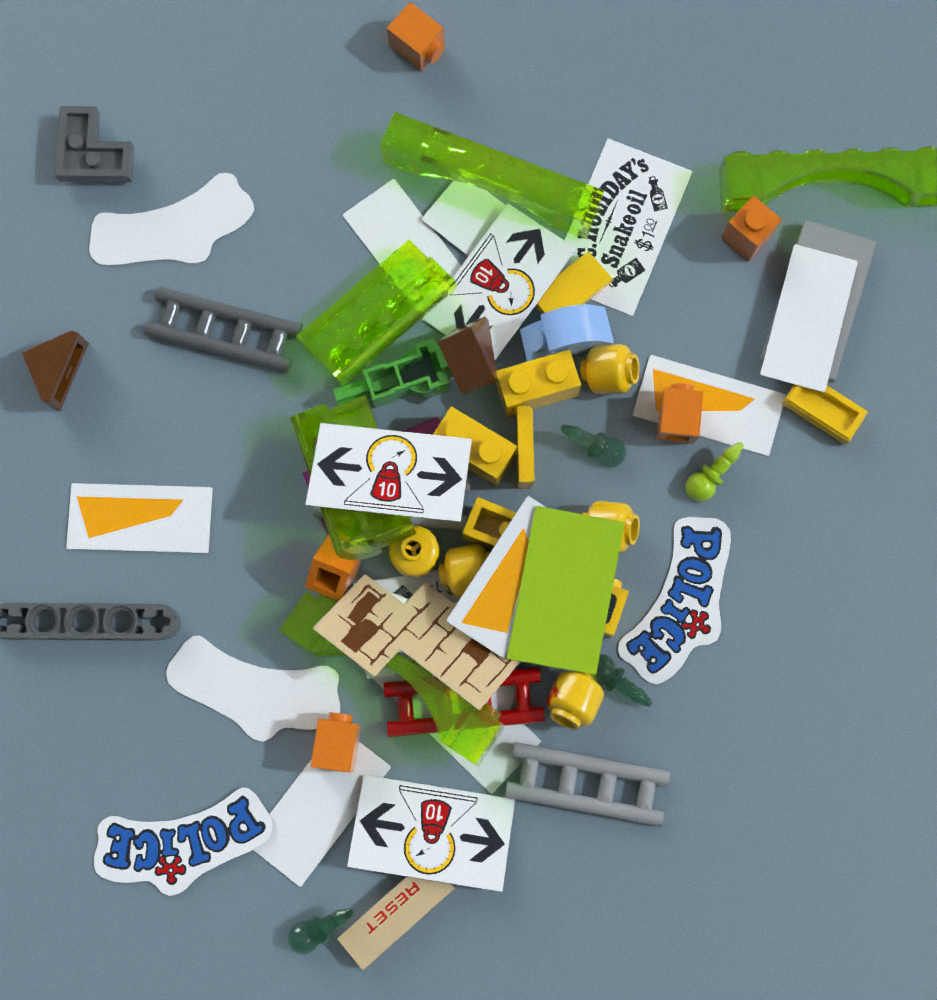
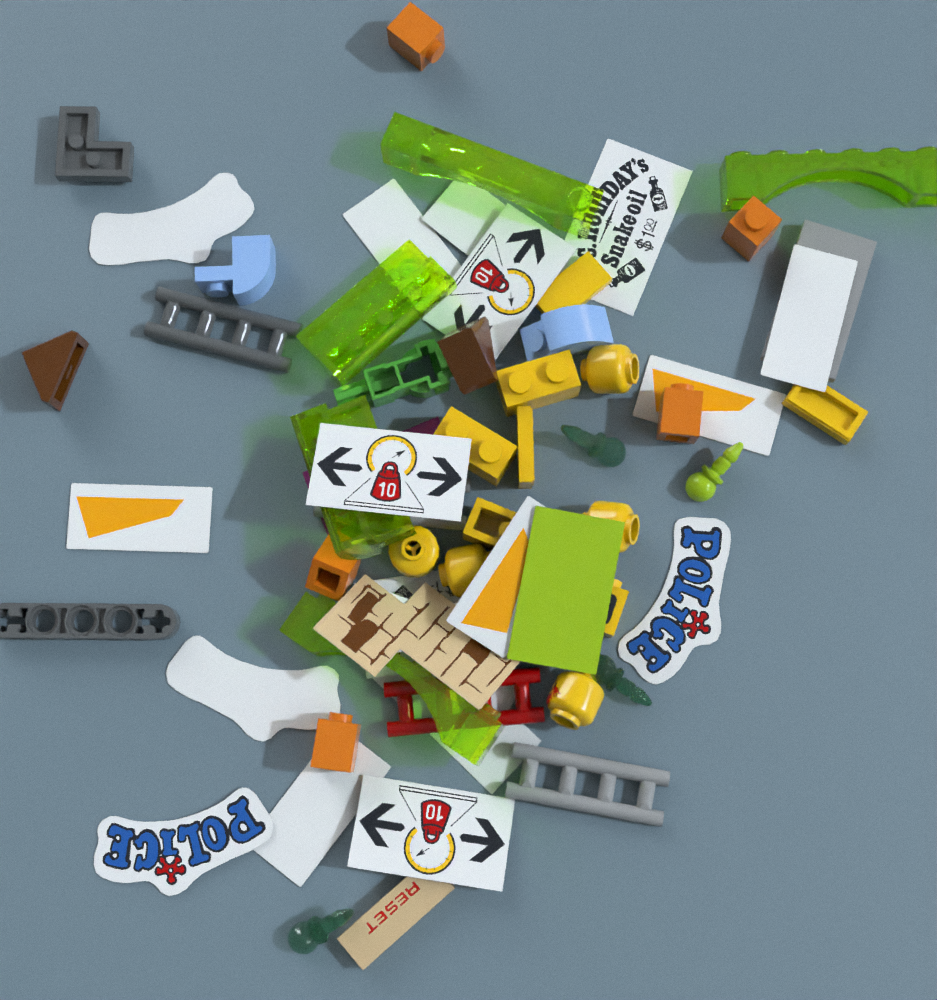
none -> light blue brick [195,235,276,306]

